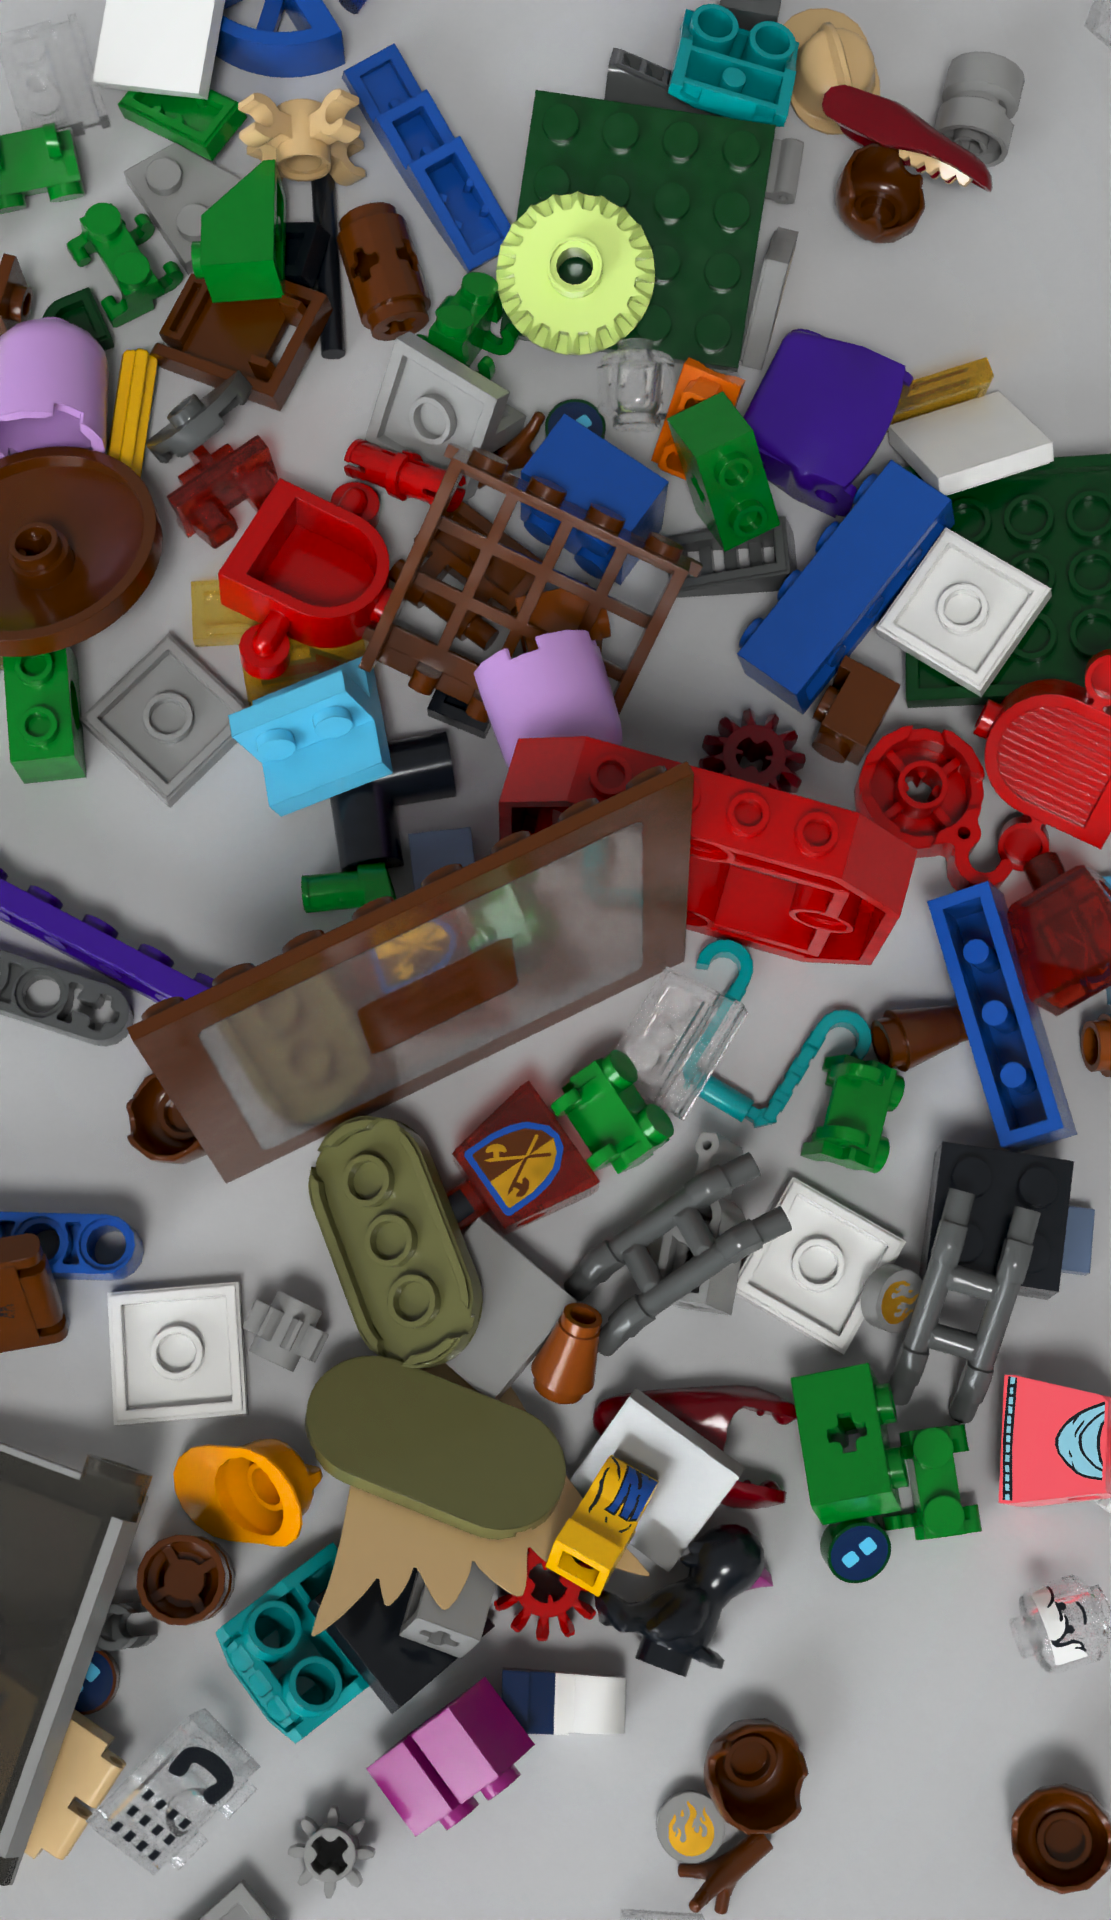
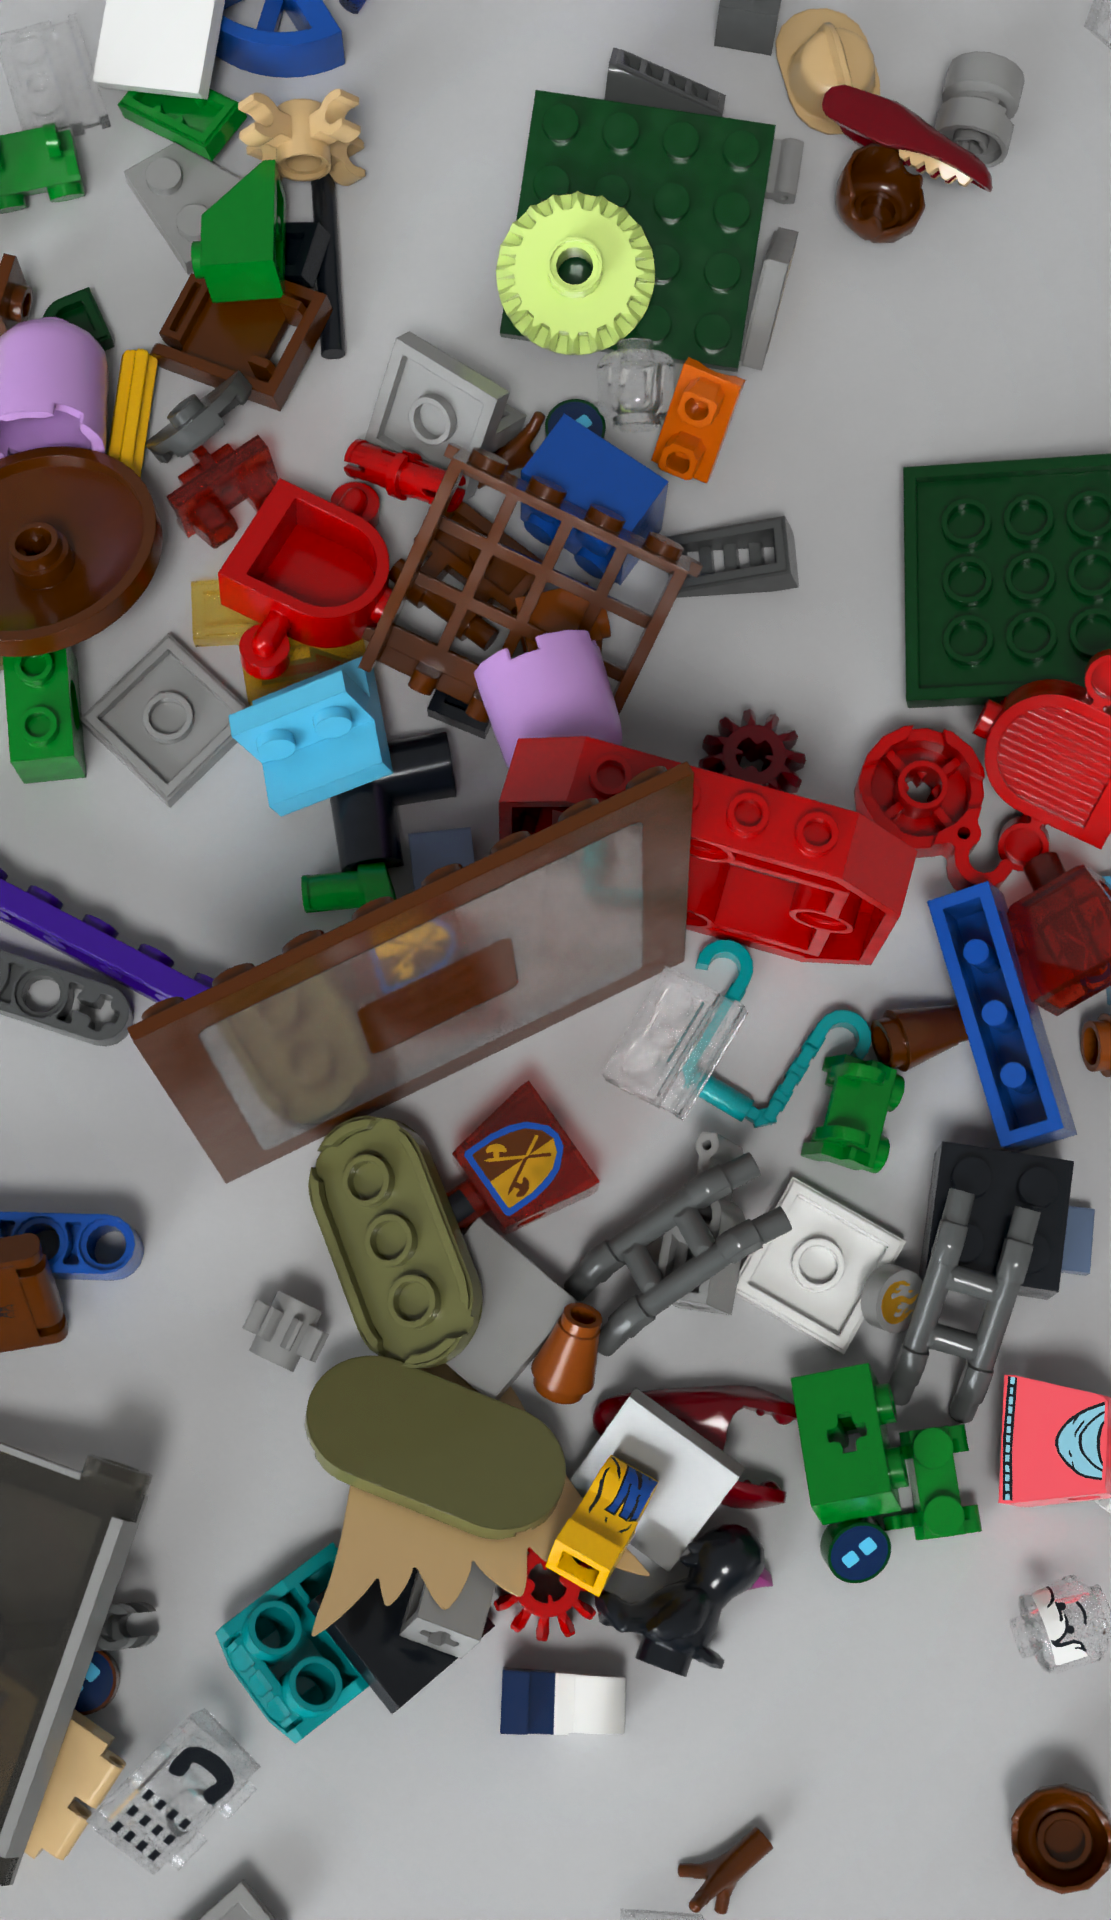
green piece [67,203,184,328] -> none
white tile [107,1282,249,1426] -> none
reddish brown hair [126,1073,207,1164] -> none
reddish brown wheel [136,1535,235,1626] -> none
light orange piece [173,1439,323,1547] -> none
light grey gear [288,1805,375,1899] -> none
reddish brown piece [337,202,431,341] -> none
blue slope [342,43,511,273] -> none
magenta piece [366,1677,535,1837] -> none
green piece [417,272,519,380] -> none
green piece [550,1050,674,1174] -> none
light grey tile [656,1790,725,1864] -> none
green brick [667,391,780,552] -> none
teal slope [668,4,799,127] -> none
reddish brown hair [703,1718,809,1834] -> none
blue brick [737,460,955,715] -> none
dark purple piece [743,329,914,518] -> none
reddish brown brick [812,655,901,766] -> none
white tile [876,527,1052,697] -> none
clear yellow tile [887,357,994,432] -> none
white tile [888,391,1054,496] -> none

